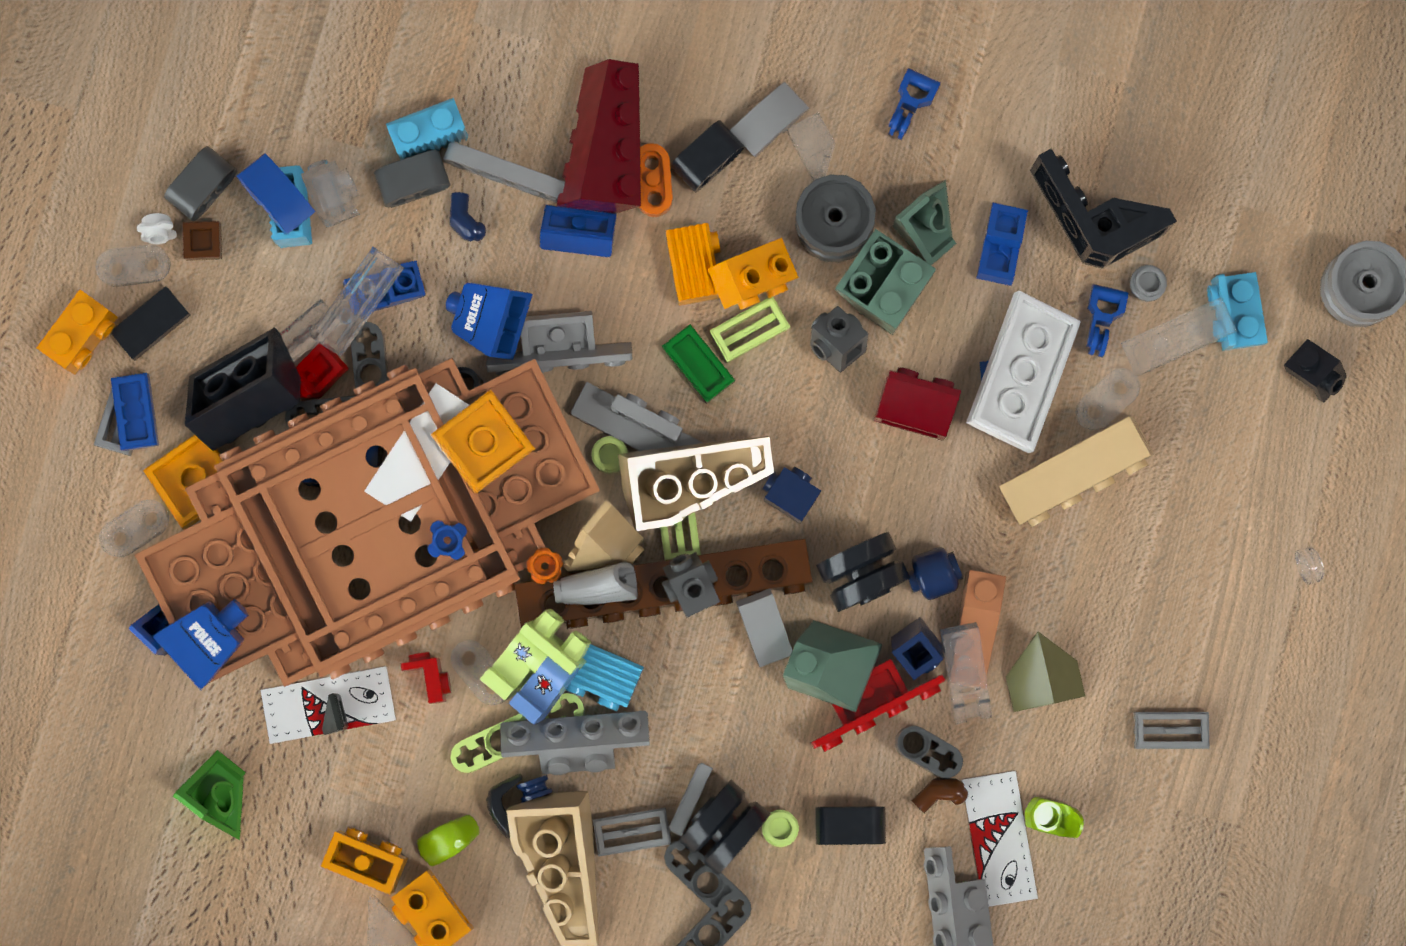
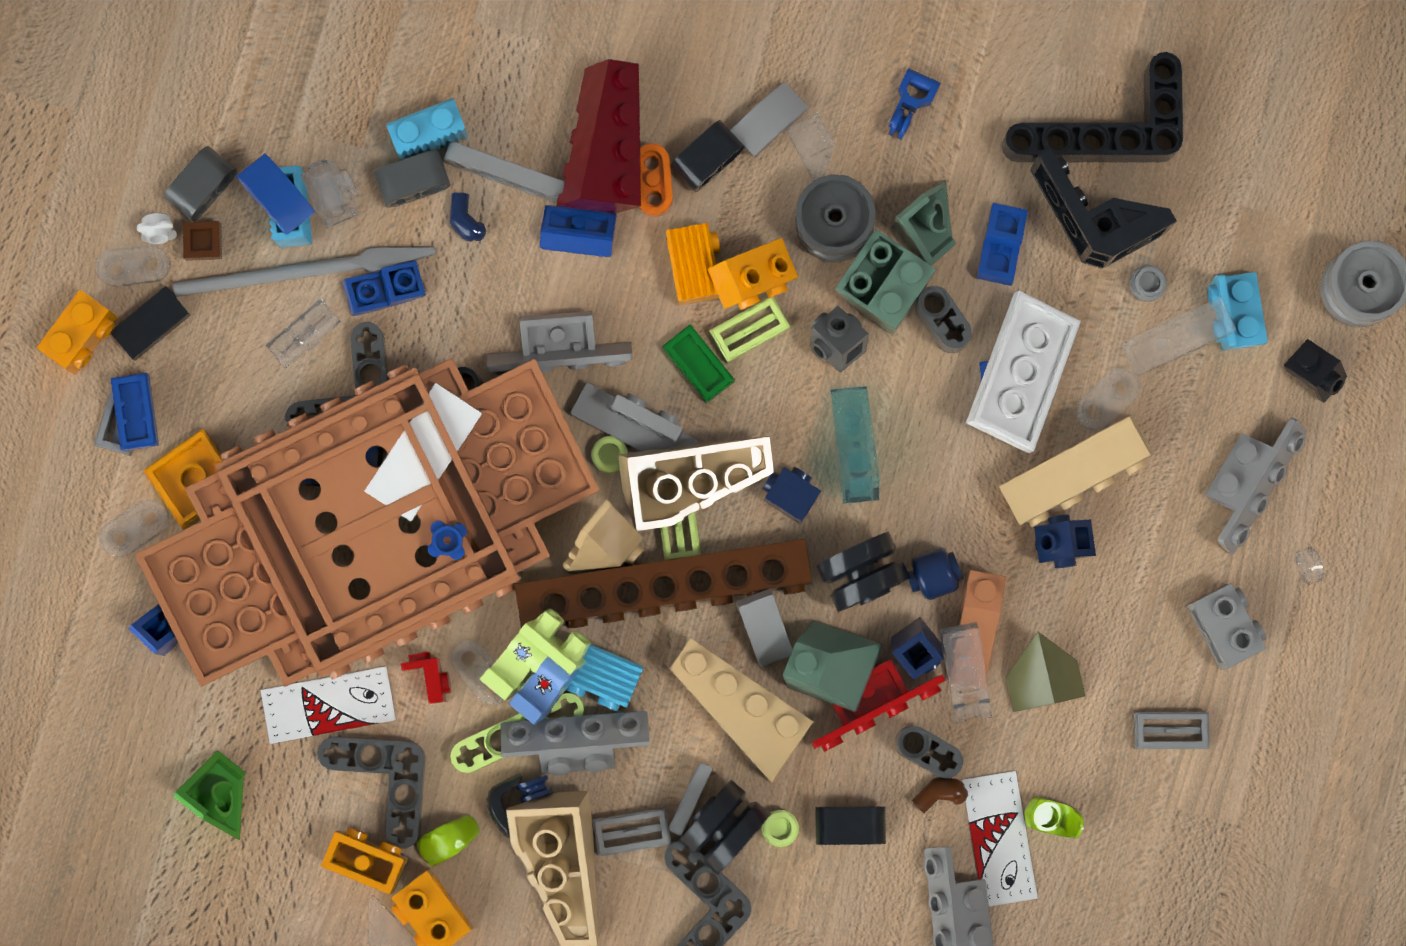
blue torso [153,599,249,690] -> none
black slope [184,327,301,451] -> none
red bracket [296,342,349,398] -> none
clear tile [310,246,404,356] -> none
pearl dark grey slope [322,693,349,735] -> none
light orange tile [430,390,535,494] -> none
blue torso [446,283,533,360] -> none
orange plate [527,548,563,584] -> none
light grey piece [553,562,638,605] -> none
dark grey brick [662,552,720,618] -> none
dark red slope [874,367,961,441] -> none
blue piece [1086,284,1129,358] -> none
none -> light grey piece [173,247,436,297]
none -> dark grey beam [317,737,426,849]
none -> tan wedge [670,638,813,783]
none -> clear light blue slope [831,386,880,504]
none -> dark grey beam [915,286,972,354]
none -> black beam [1002,52,1183,162]
none -> dark blue brick [1034,515,1096,569]
none -> light grey brick [1186,583,1267,670]
none -> light grey bracket [1205,417,1306,554]

